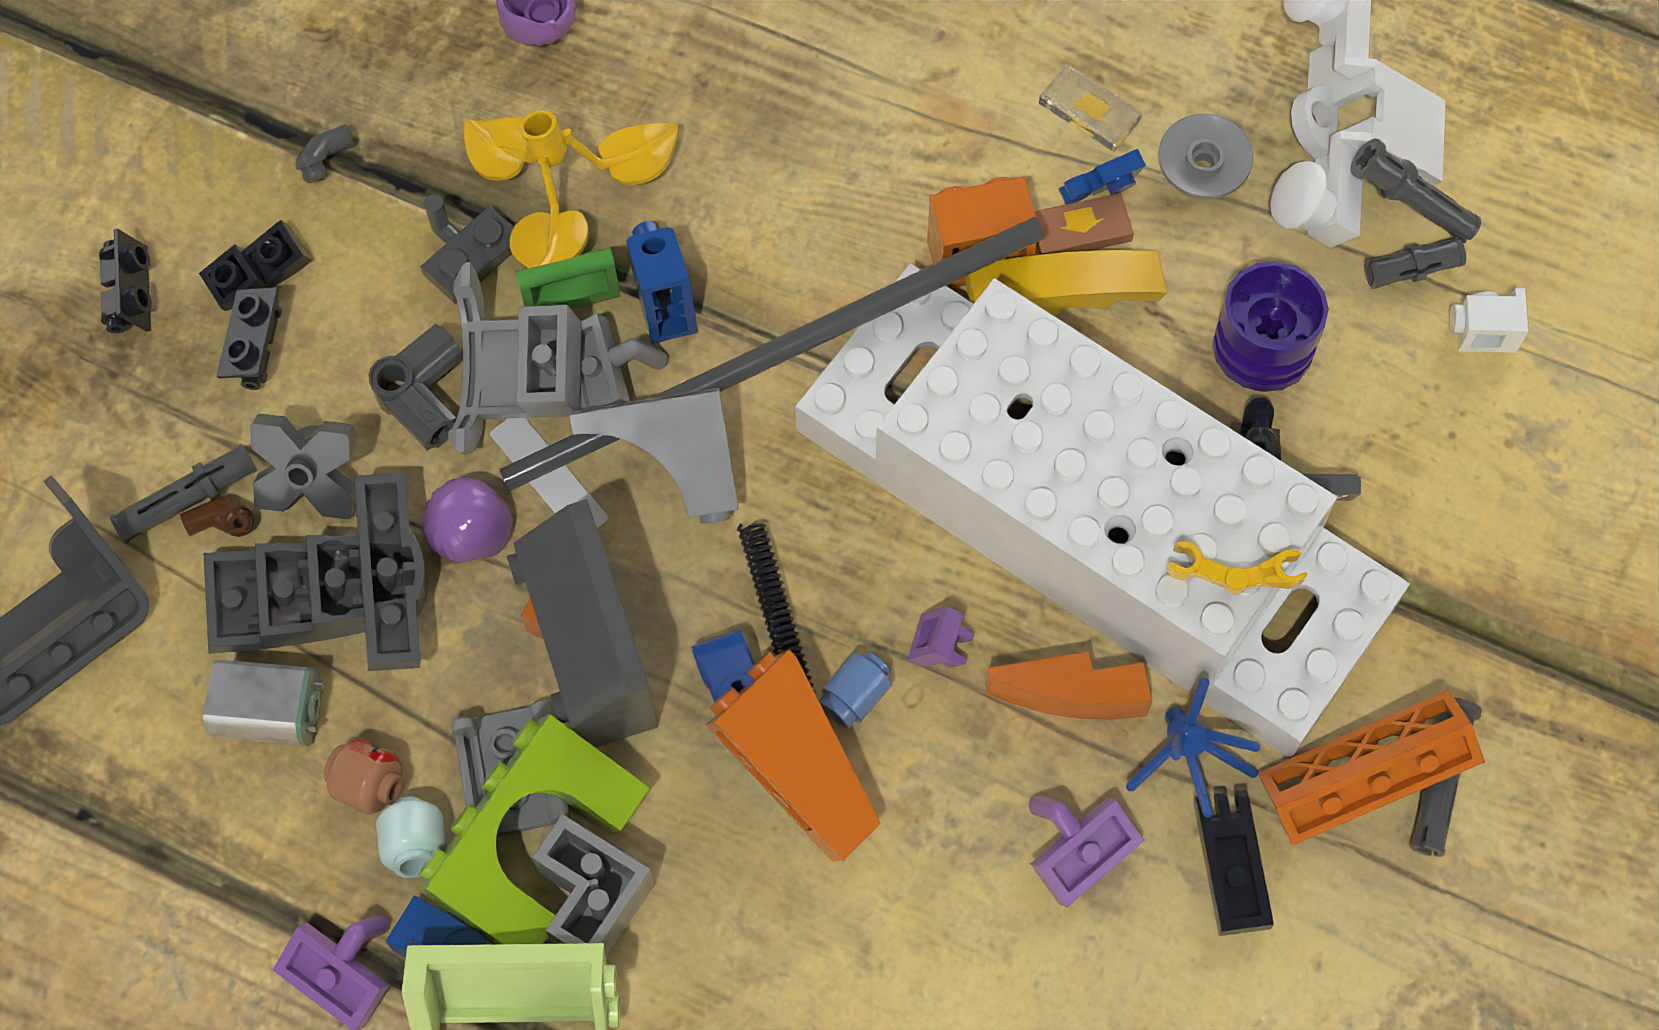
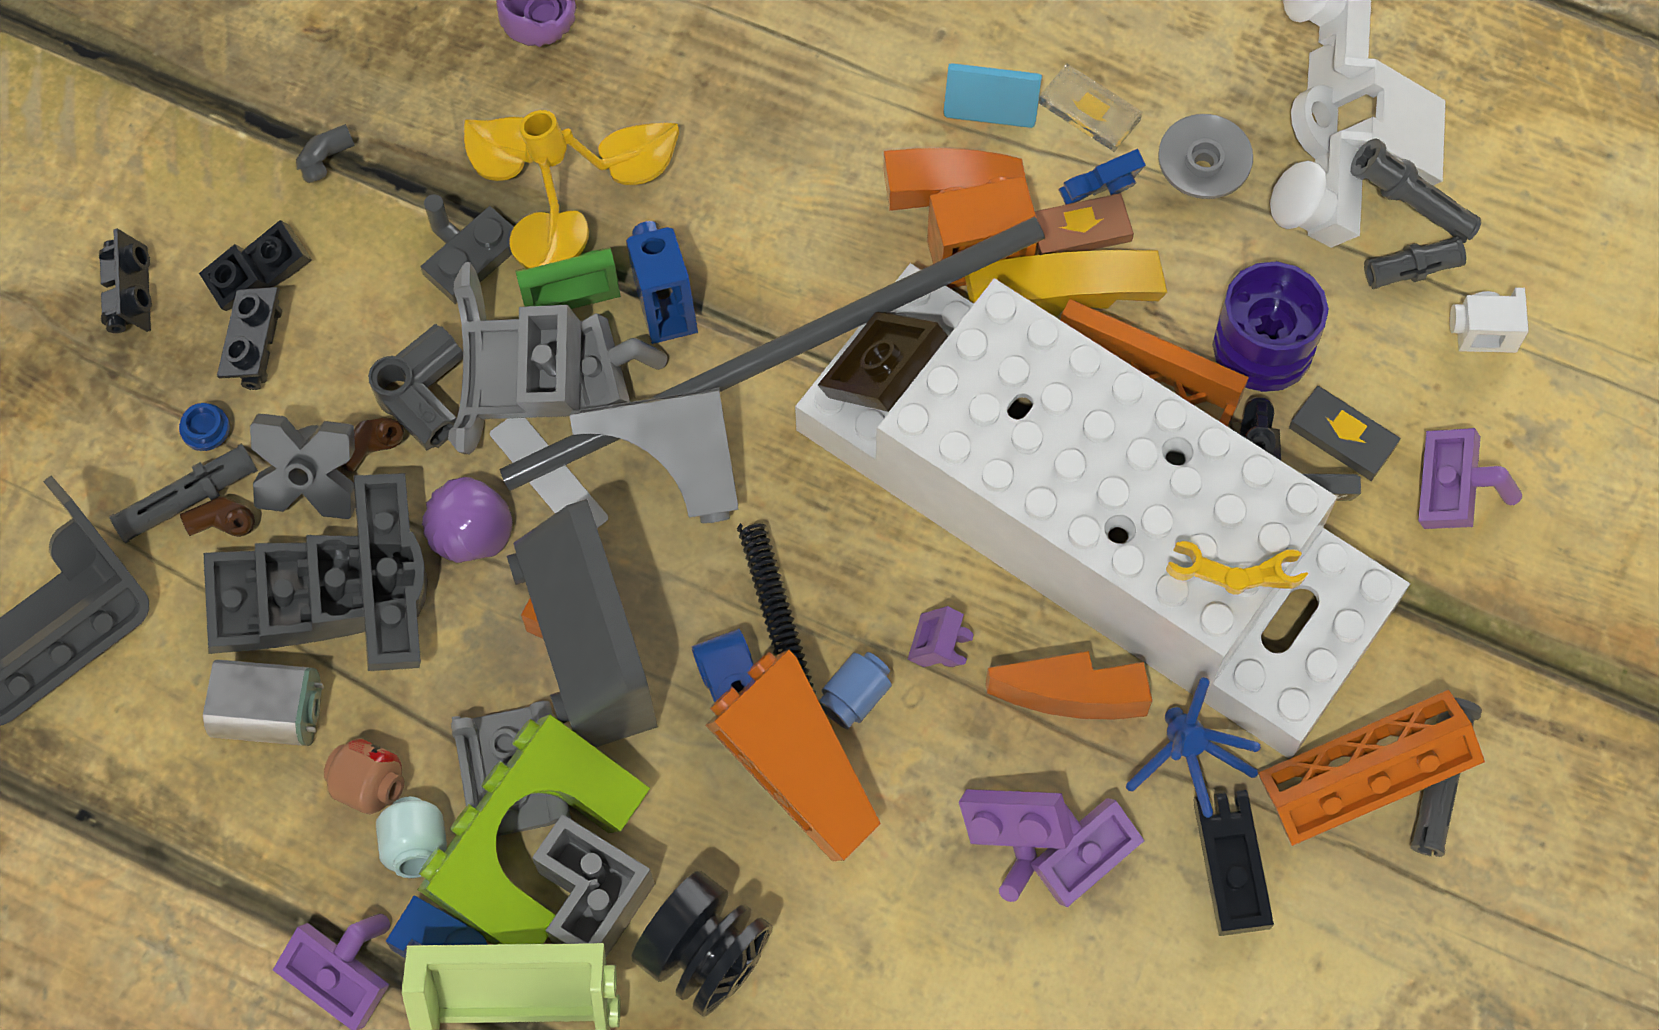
none -> blue plate [179,403,230,451]
none -> reddish brown arm [341,418,404,472]
none -> black wheel [631,871,772,1017]
none -> dark brown plate [818,312,948,412]
none -> orange slope [883,148,1026,211]
none -> medium azure slope [944,63,1042,128]
none -> medium lavender plate [959,789,1074,902]
none -> orange fence [1061,299,1249,427]
none -> dark grey tile [1289,386,1401,481]
none -> medium lavender plate [1418,428,1522,529]

